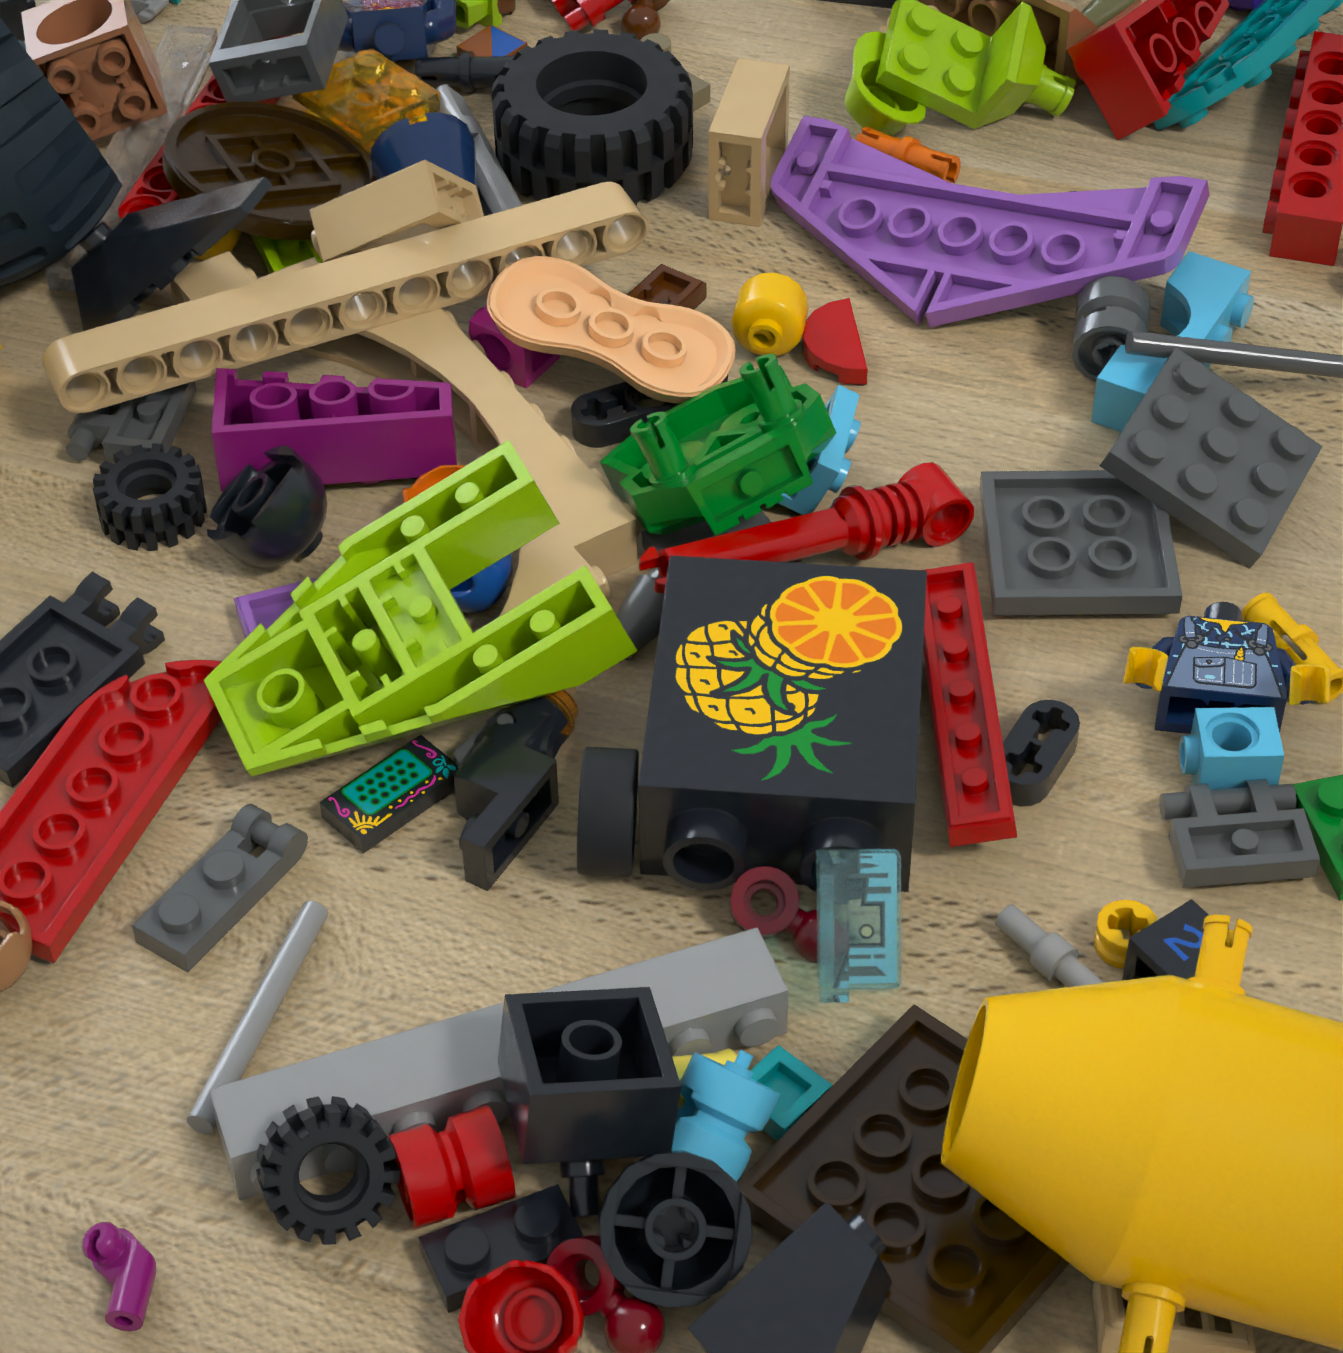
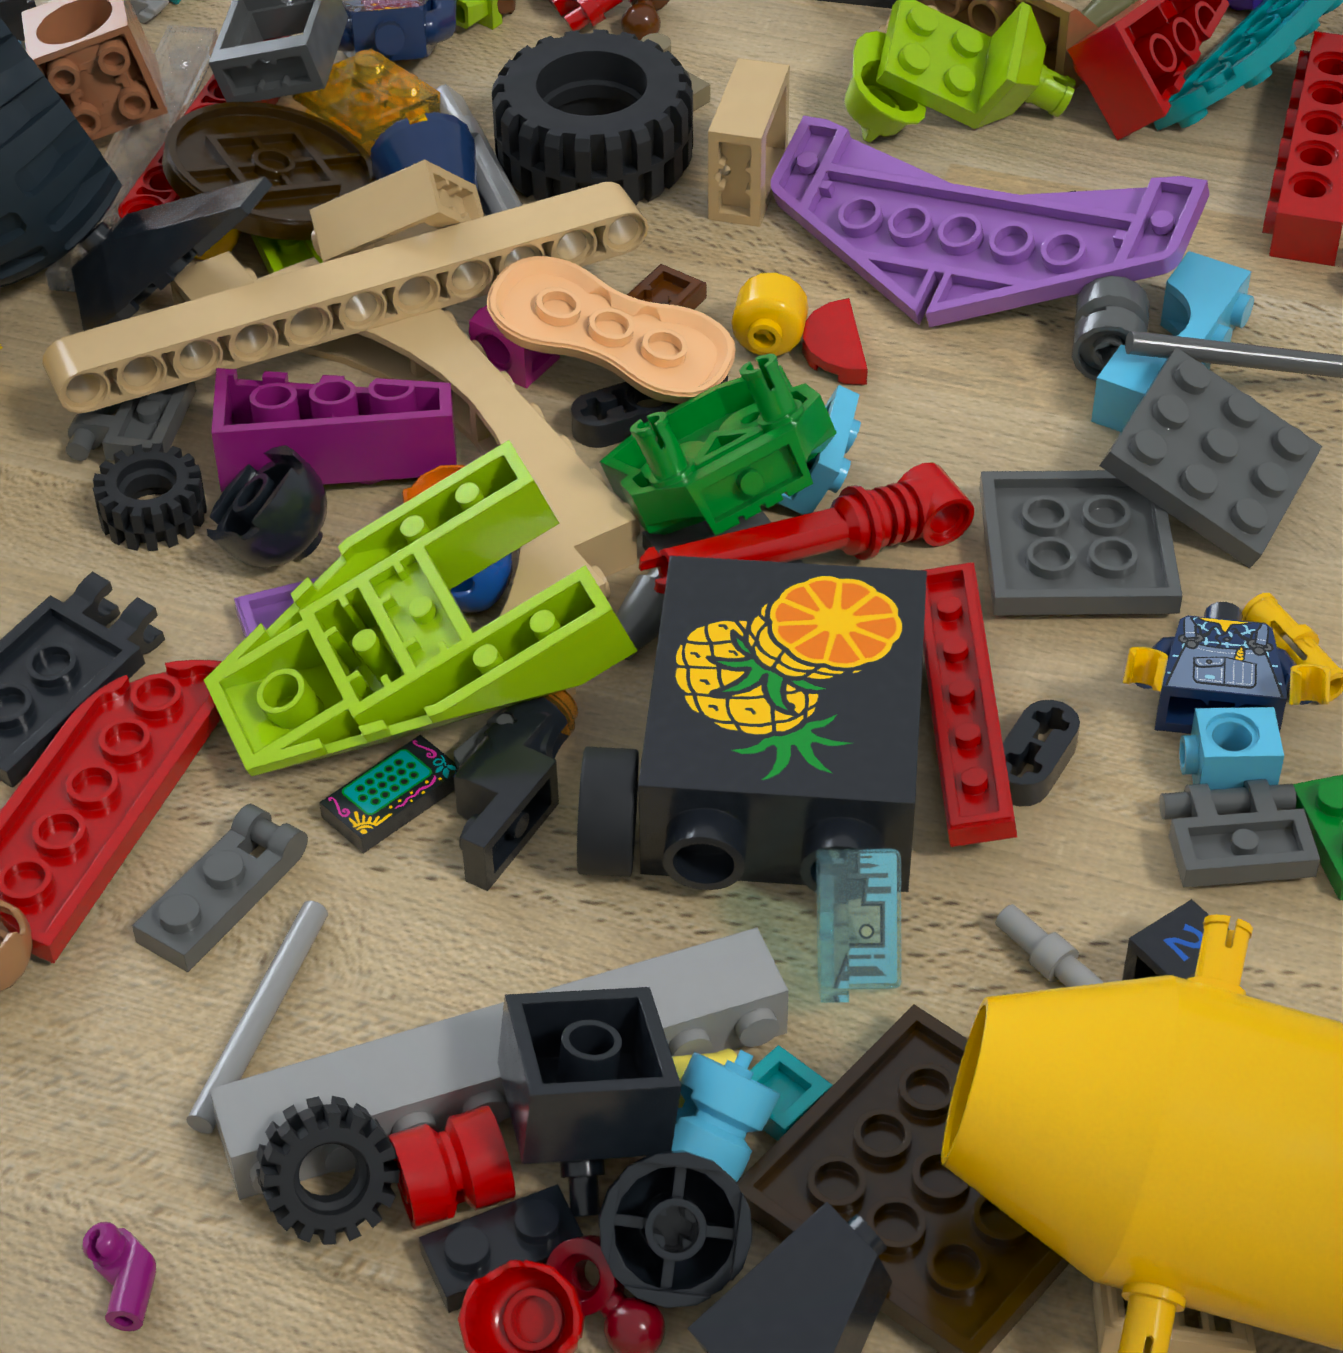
black pin [415,51,515,93] -> none
tile [456,25,527,57] -> none
dark red plate [729,866,848,964] -> none
orange pin [855,127,961,183] -> none
yellow bush [1094,899,1158,969] -> none

